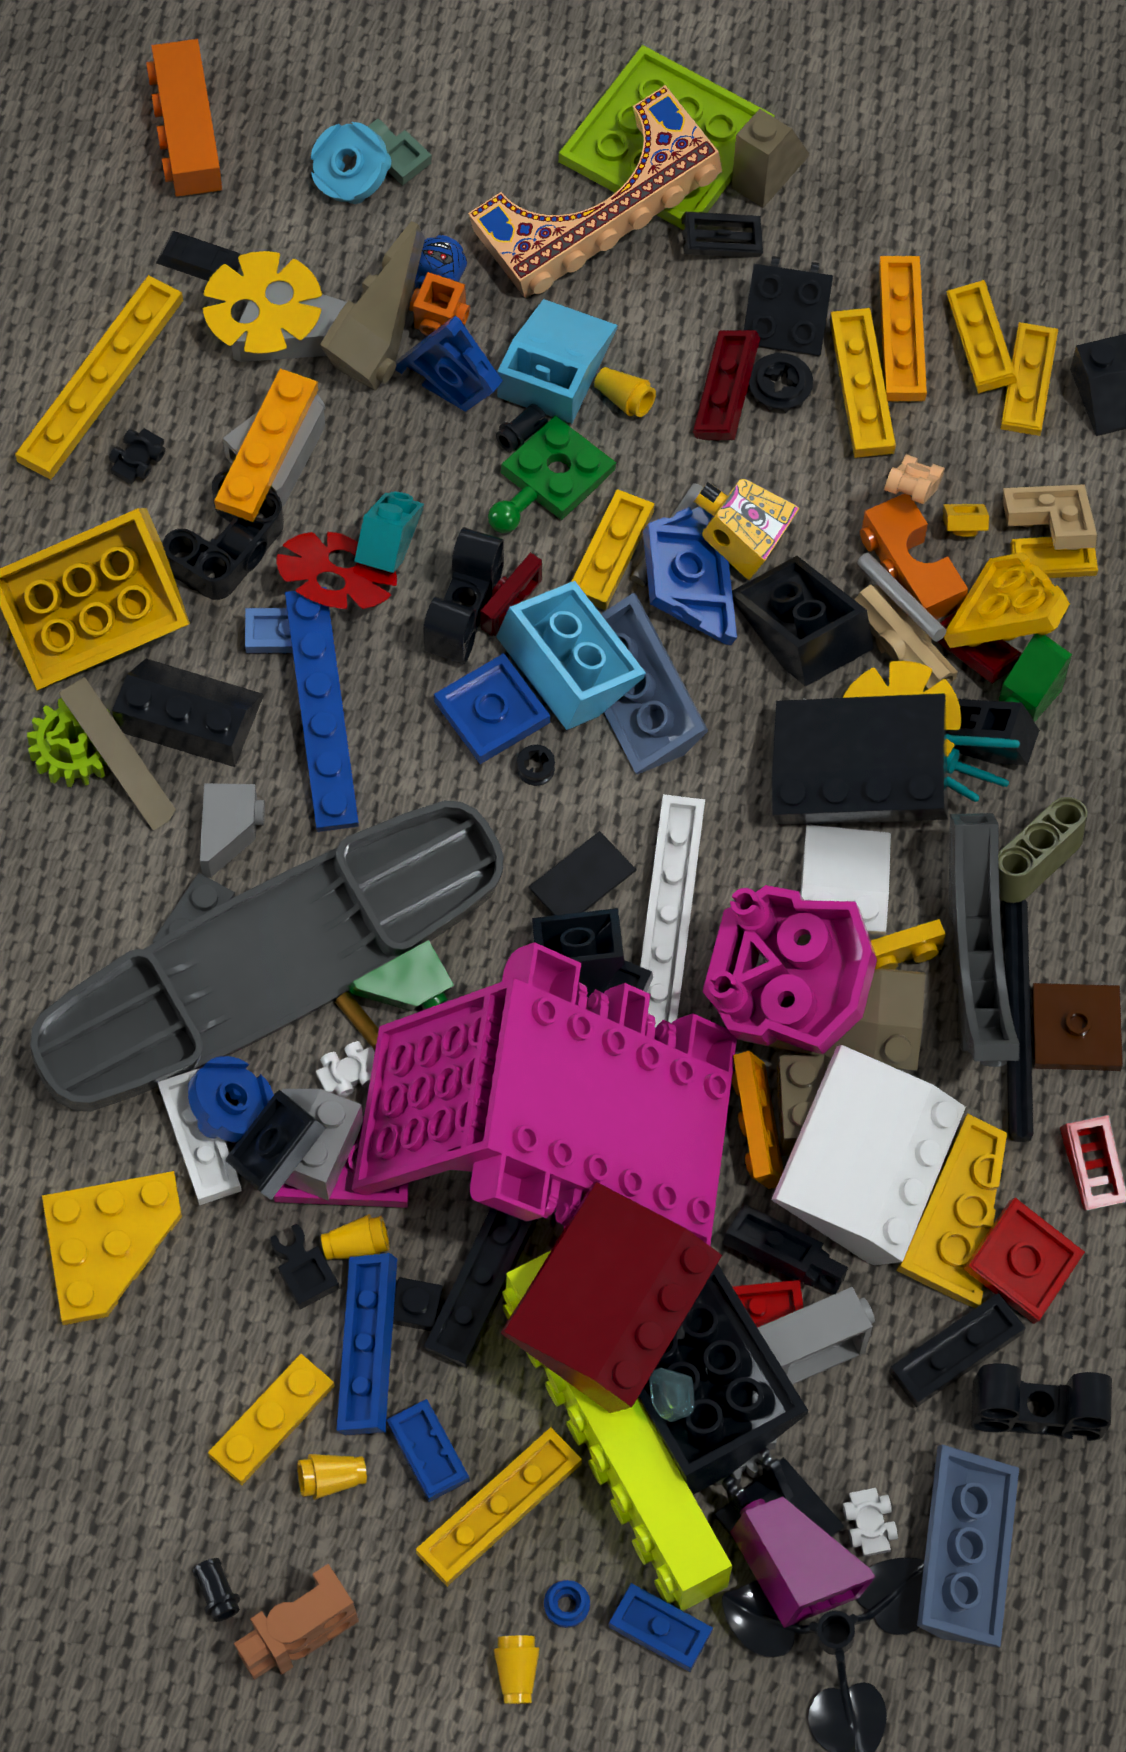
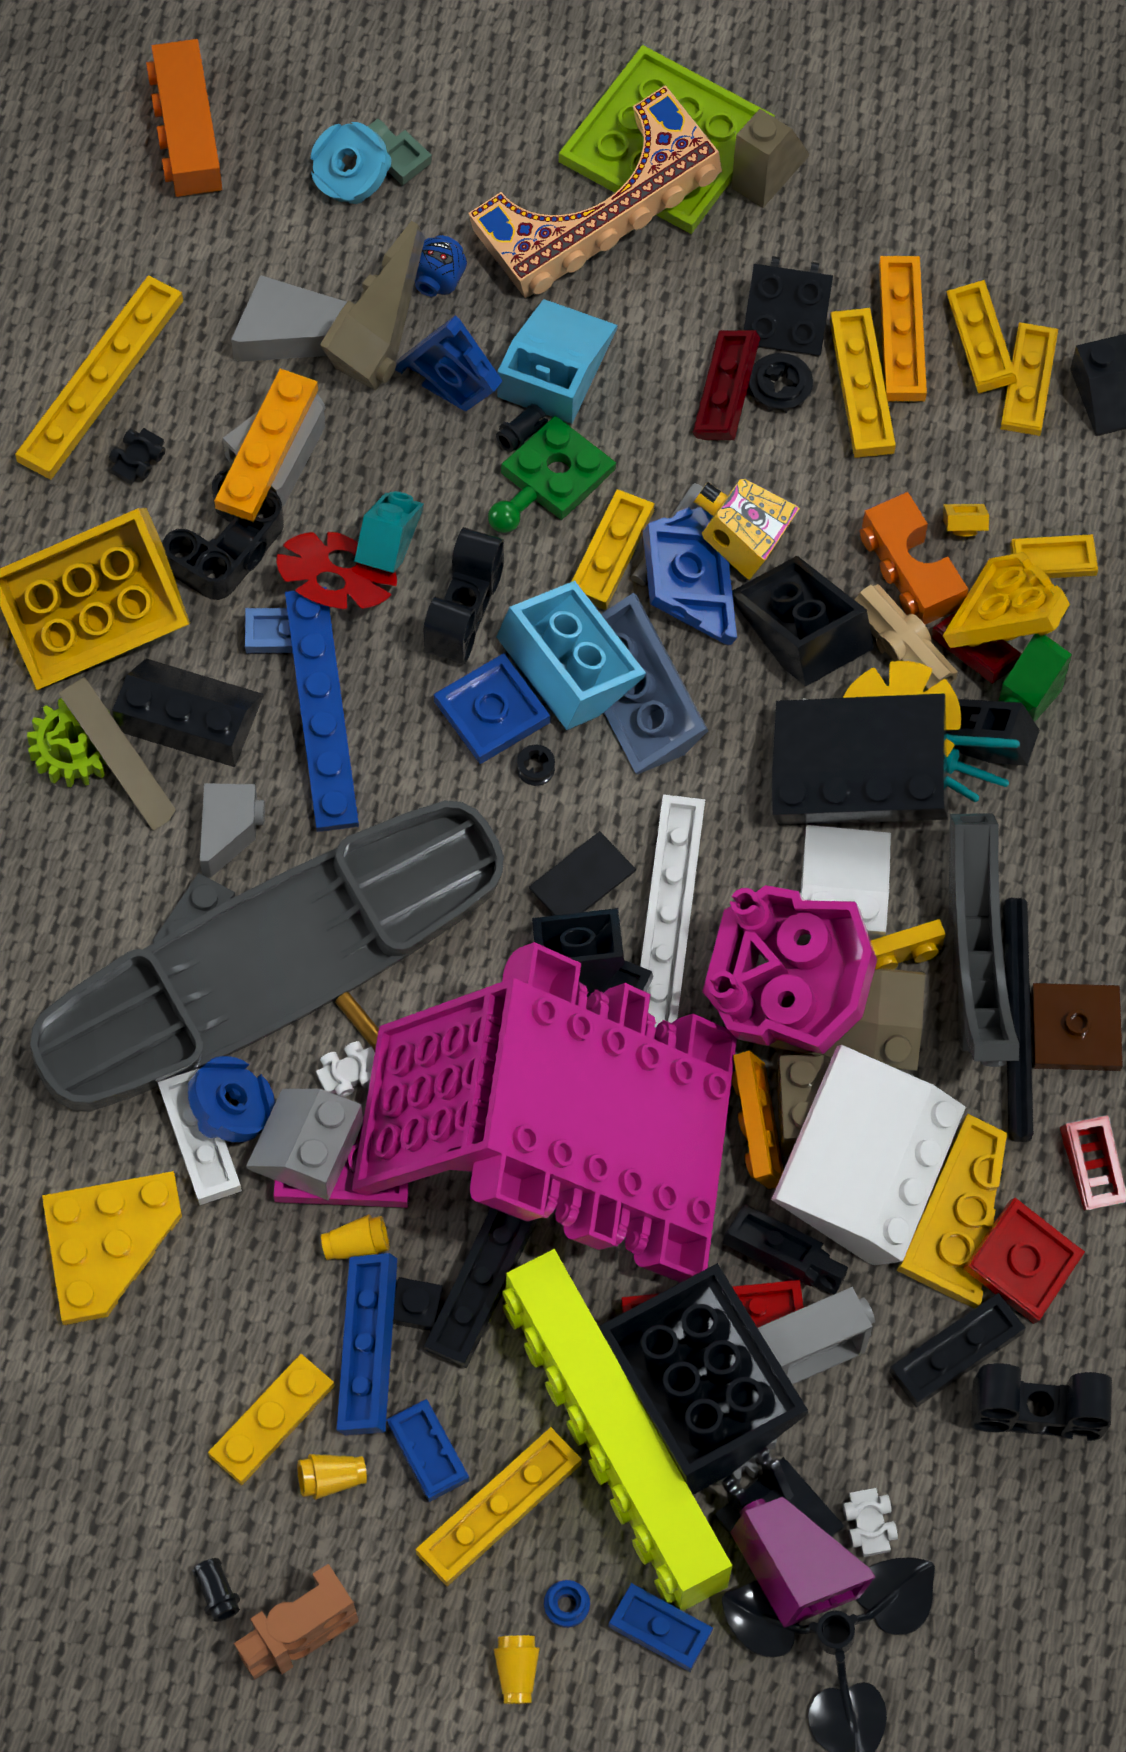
black tile [156,231,242,281] -> none
yellow piece [202,251,322,353] -> none
black tile [225,1090,326,1200] -> none
black plate [271,1224,340,1310] -> none
slope [348,940,454,1011] -> none
orange brick [409,272,470,336] -> none
dark red plate [480,552,542,636] -> none
dark red slope [501,1182,722,1413] -> none
yellow cone [594,367,656,417] -> none
clear light blue tile [649,1368,695,1422] -> none
black tile [681,211,763,258] -> none
light grey bar [857,553,946,642] -> none
light nougat plate [884,454,945,504] -> none
sand blue slope [917,1444,1019,1647] -> none
olive beam [998,797,1088,903] -> none
tan plate [1002,485,1097,550] -> none

